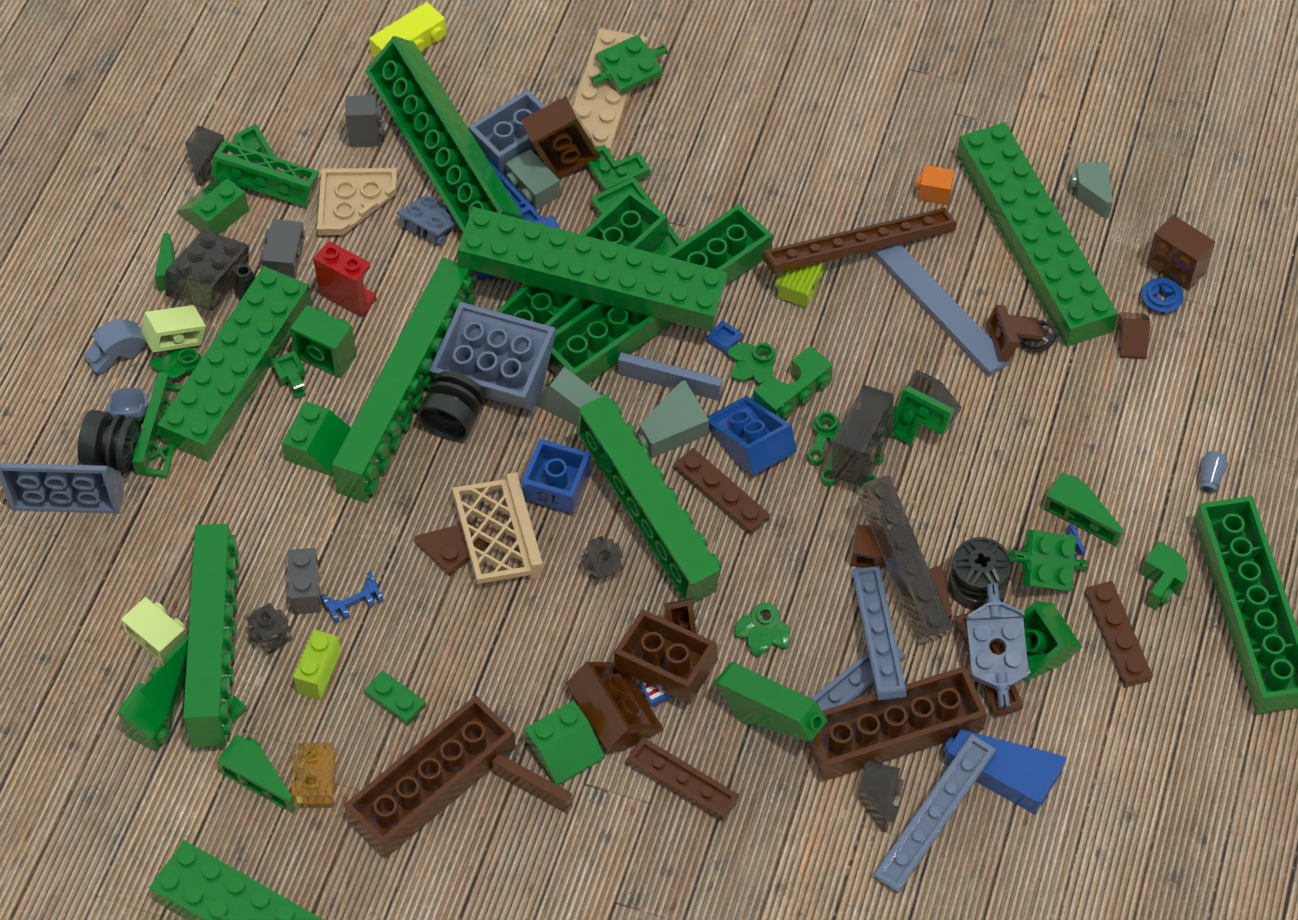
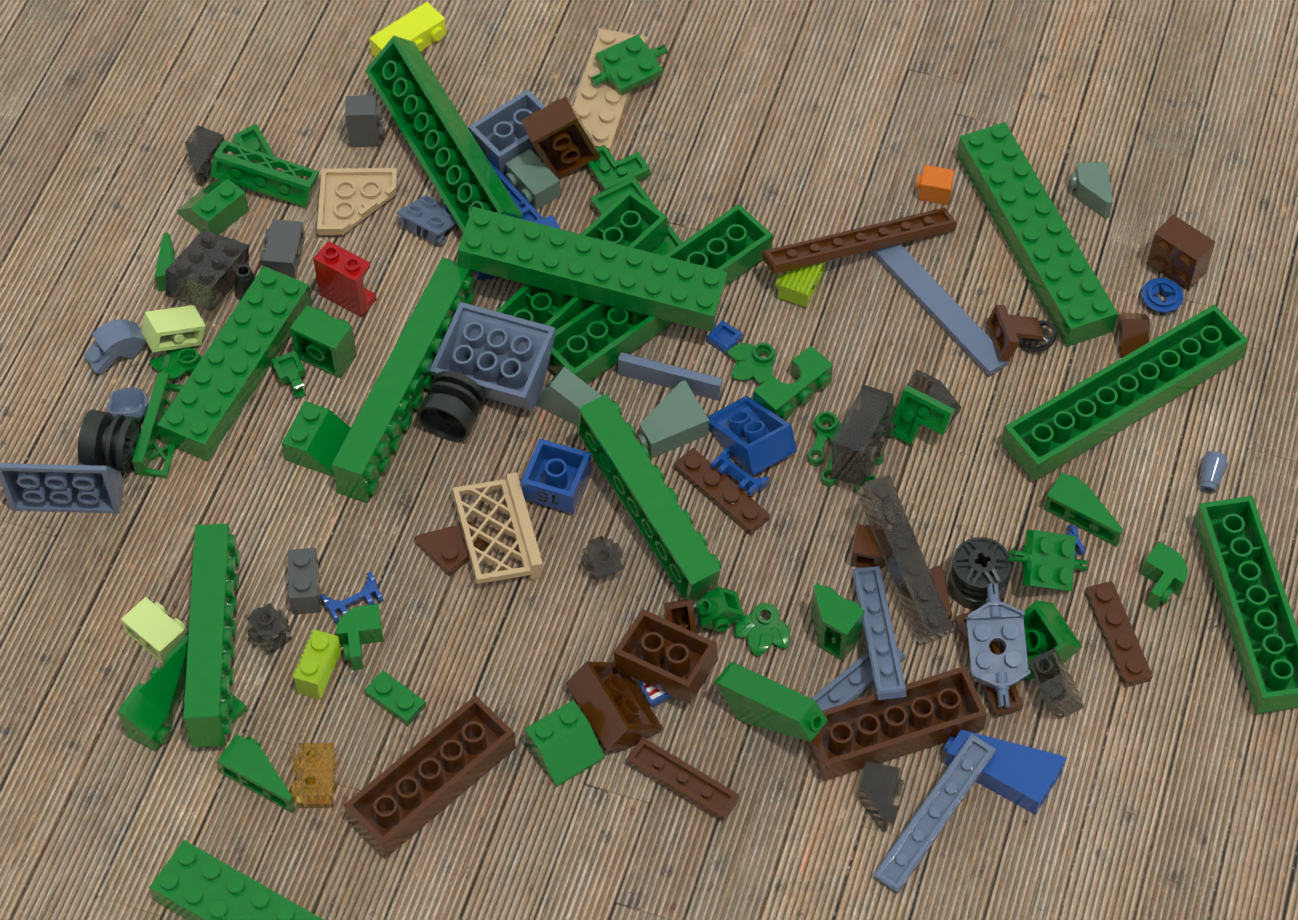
reddish brown tile [492,754,573,814] -> none
none -> green brick [336,604,384,671]
none -> green brick [695,586,744,632]
none -> blue piece [710,447,770,496]
none -> green slope [811,582,865,662]
none -> green brick [1001,304,1249,482]
none -> clear smoke slope [1029,648,1085,719]

